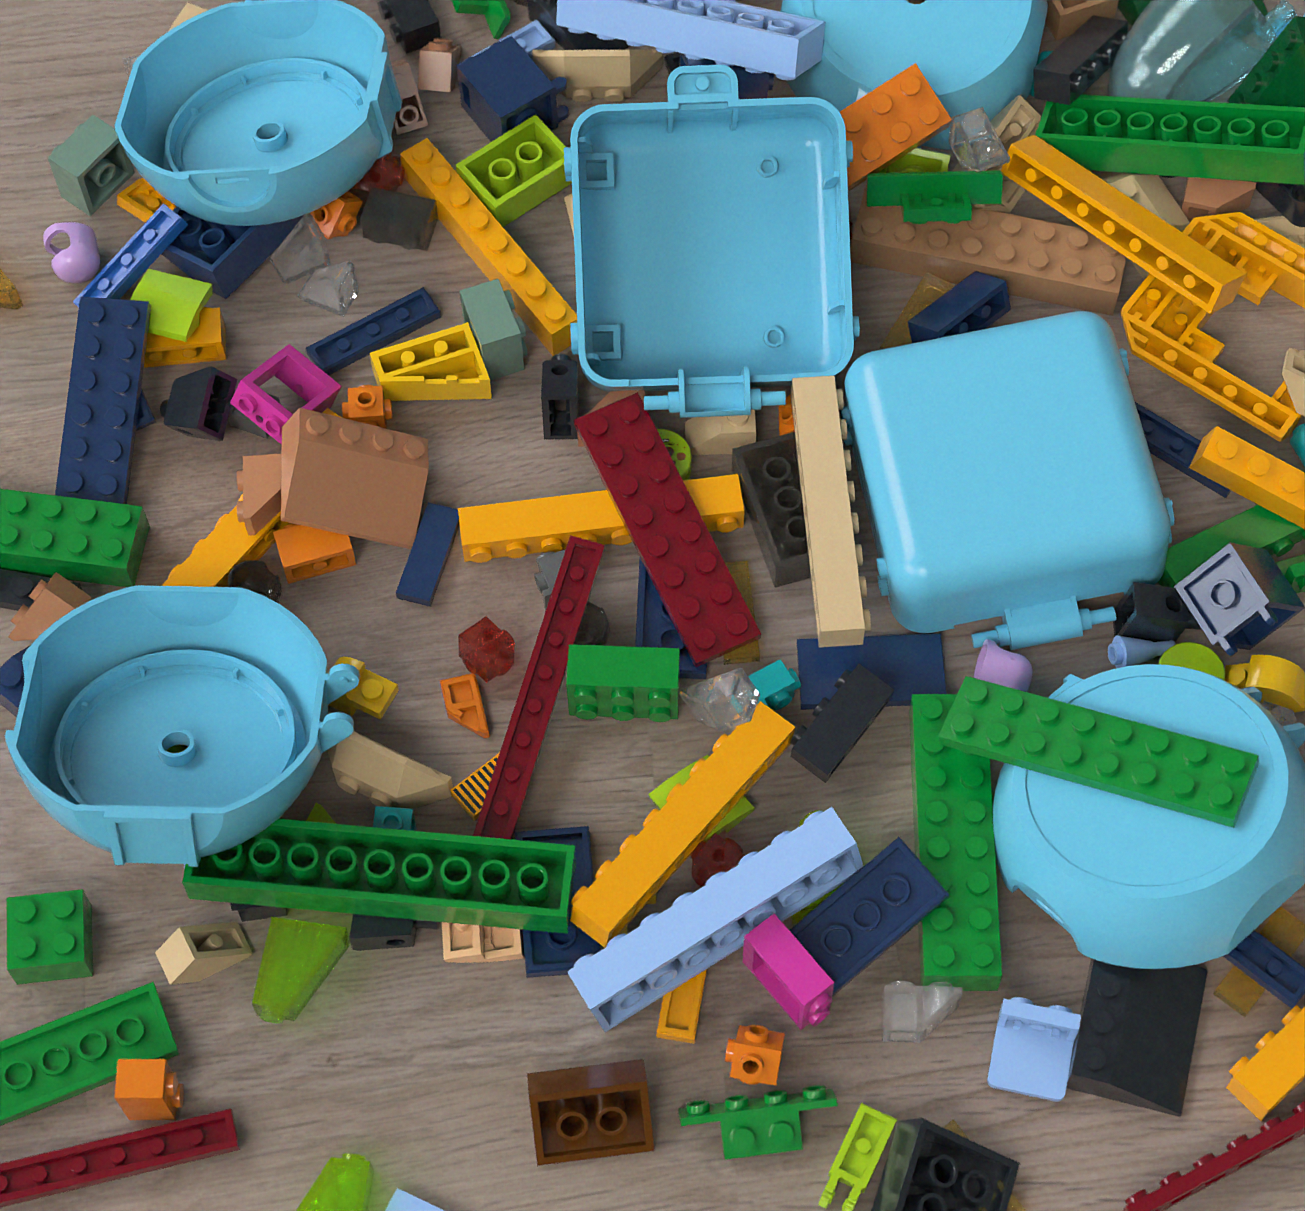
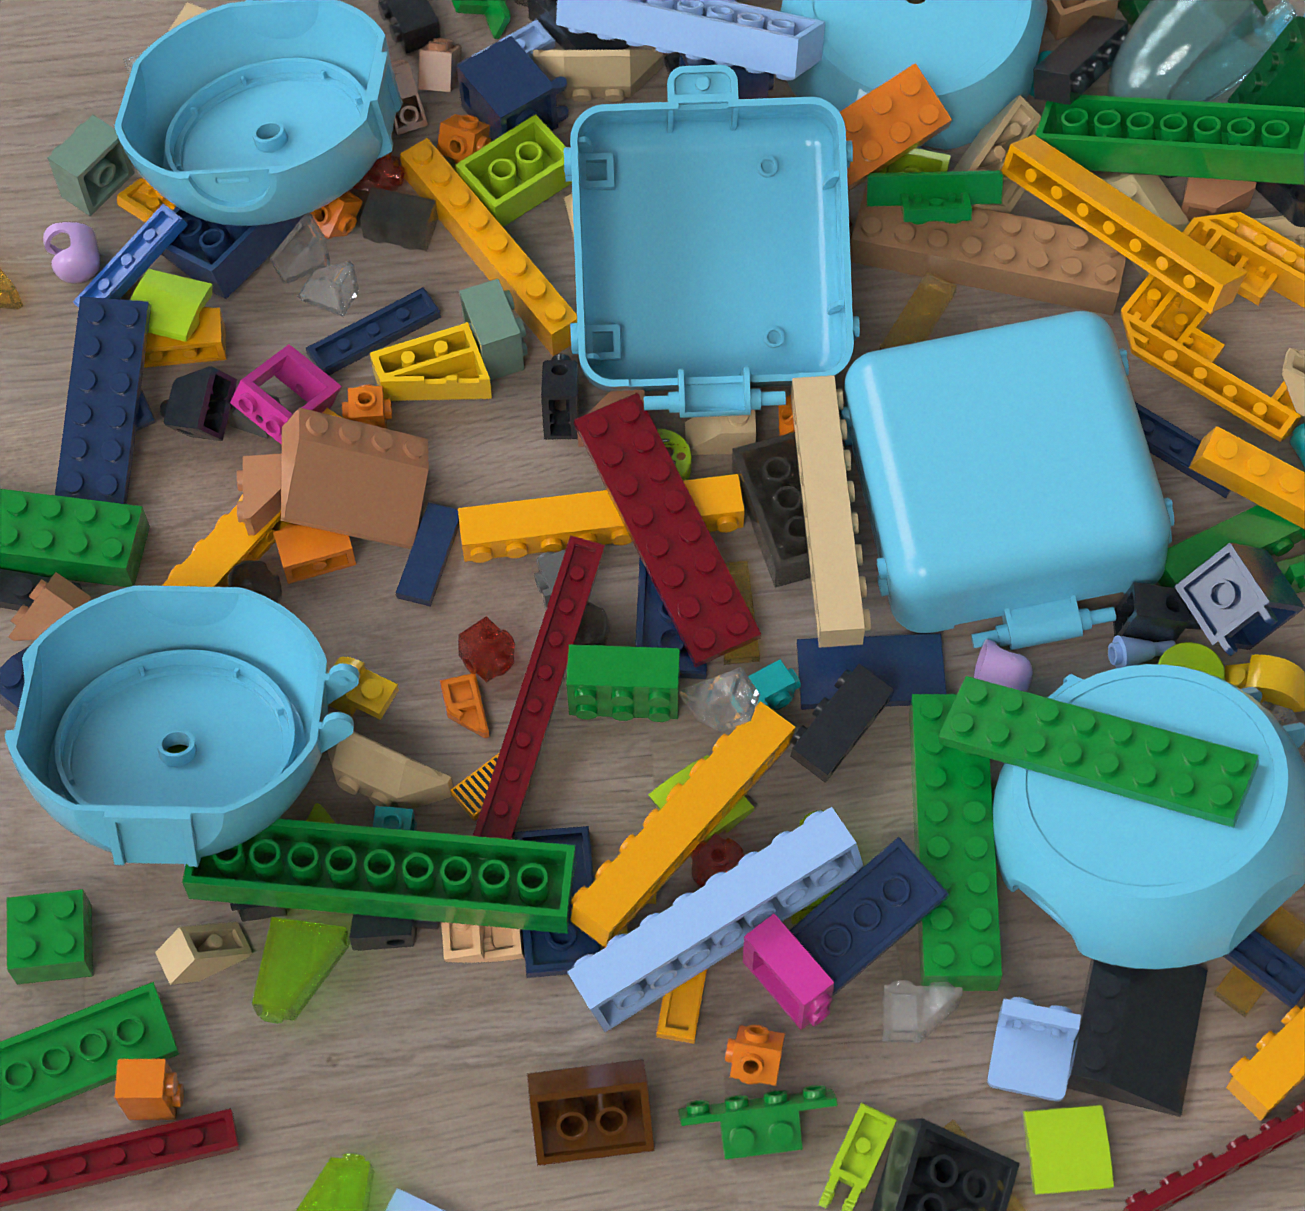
dark blue brick [907,271,1011,343] -> none
clear slope [948,107,1010,172] -> none
none -> orange brick [437,114,491,163]
none -> lime slope [1023,1105,1114,1195]

